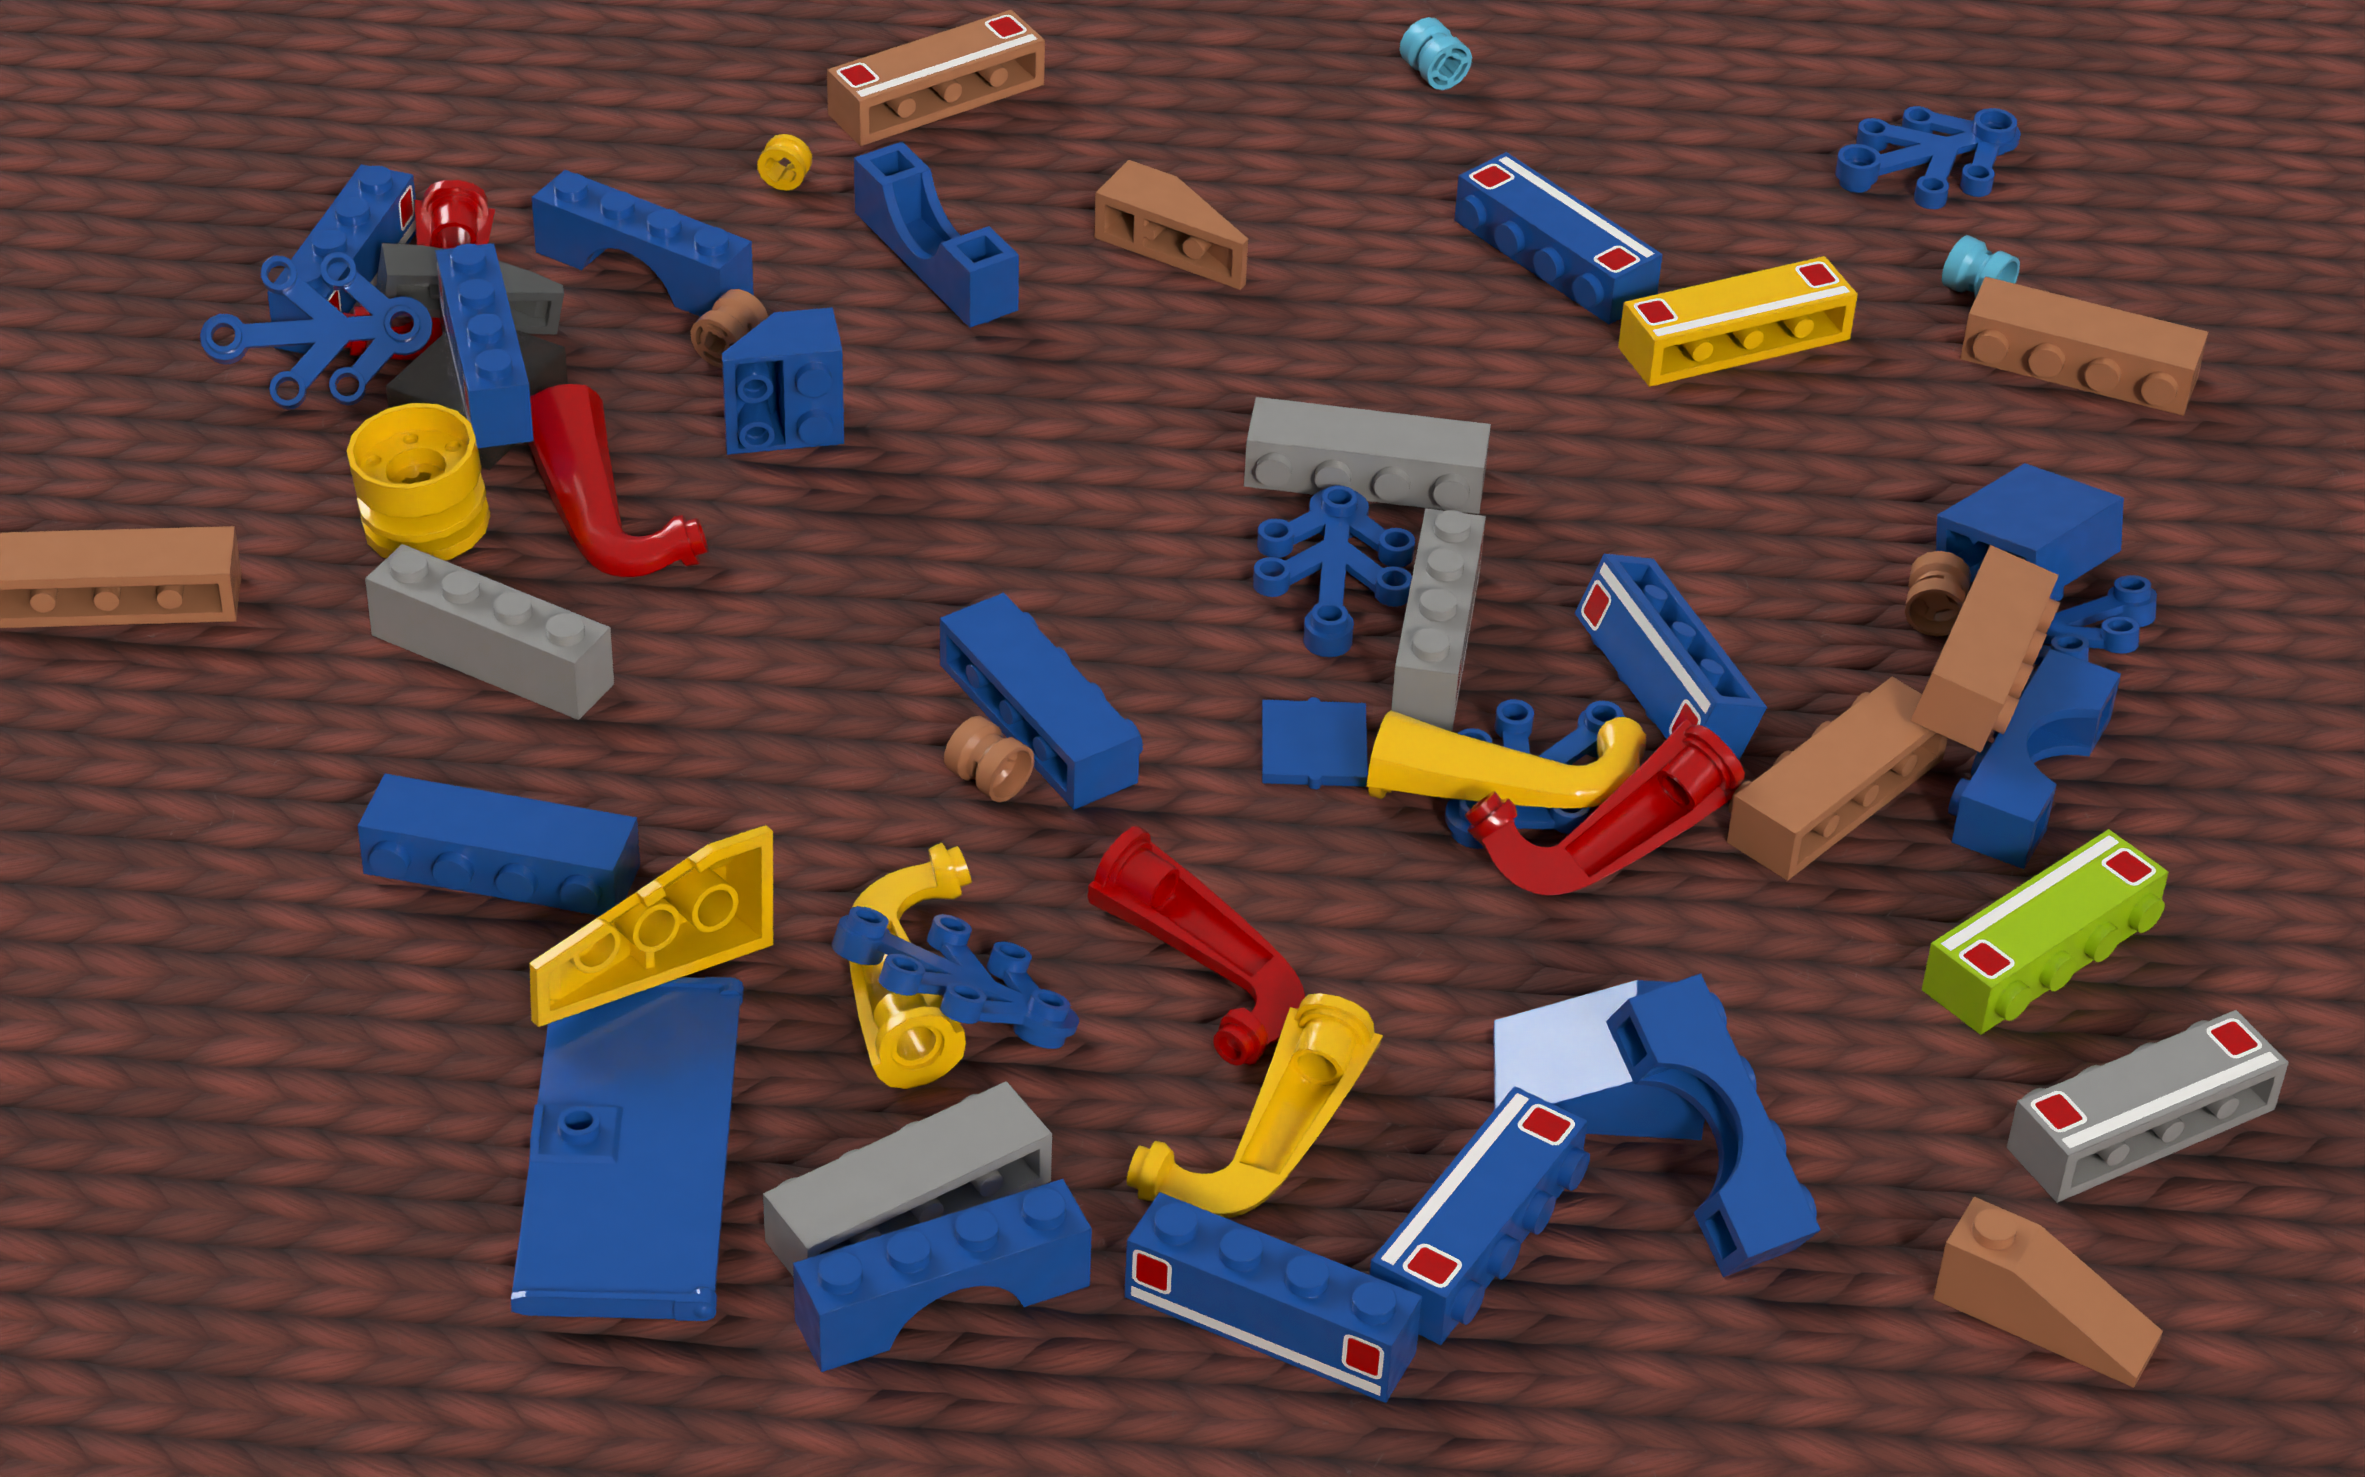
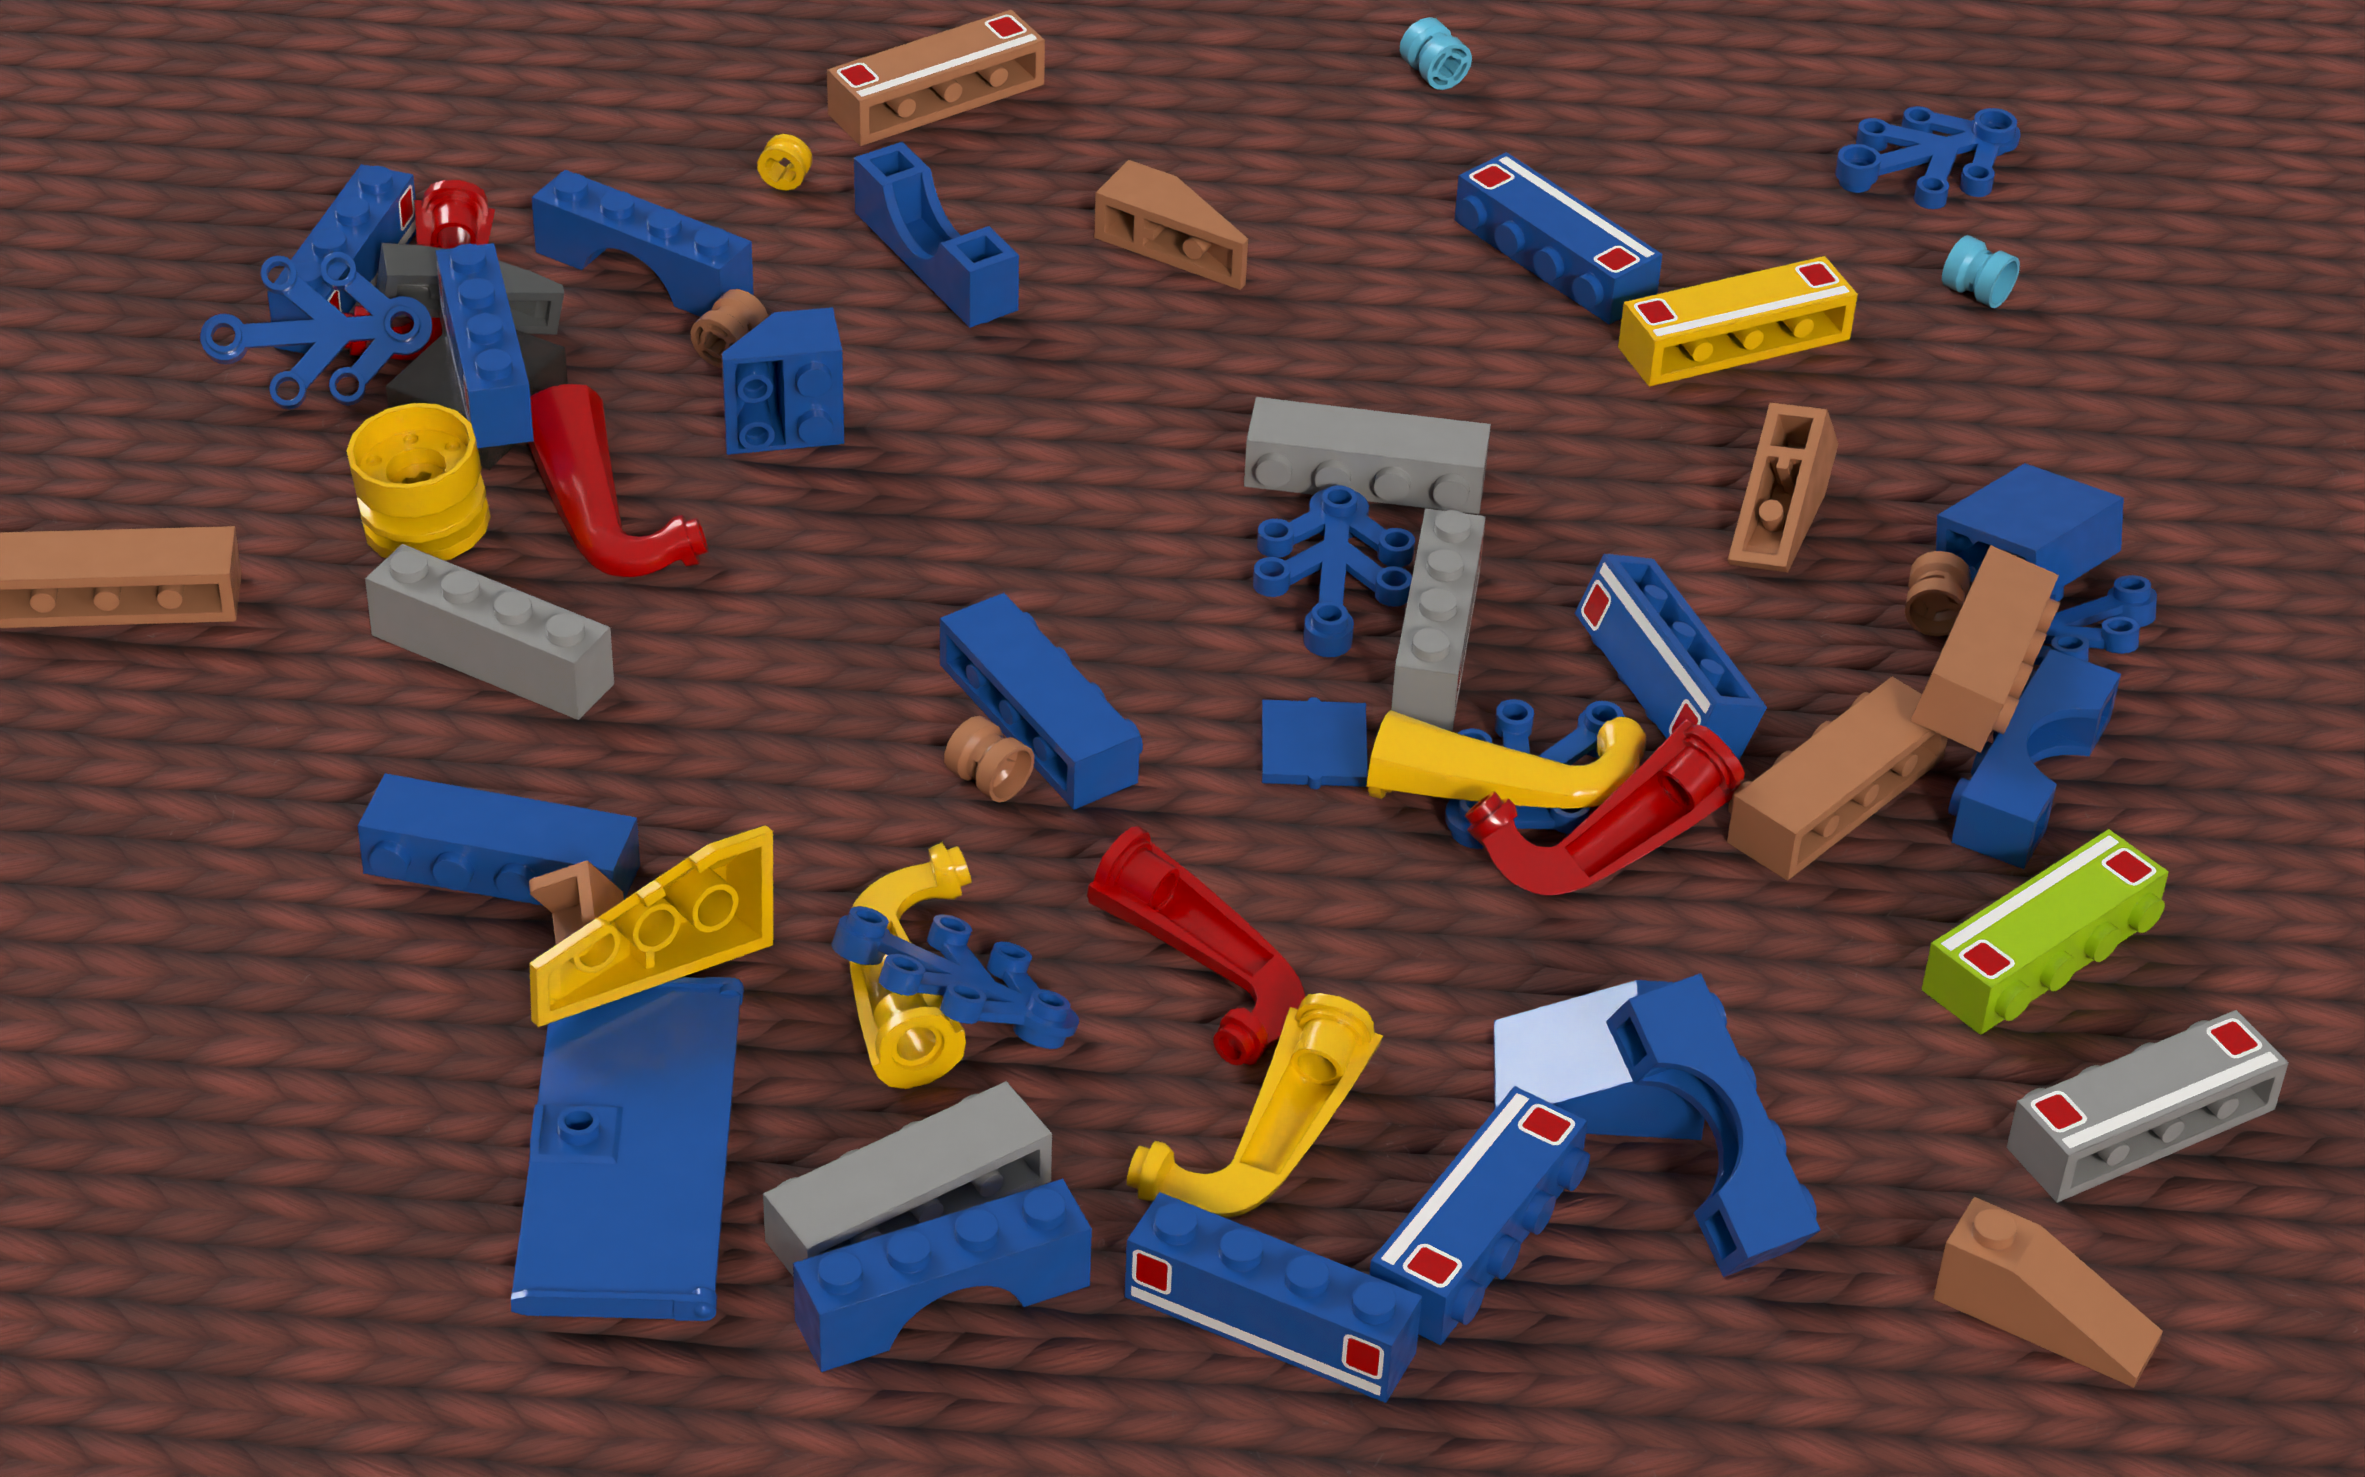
nougat brick [1960,276,2209,416] -> none
none -> nougat panel [529,860,624,945]
none -> nougat slope [1728,403,1839,573]

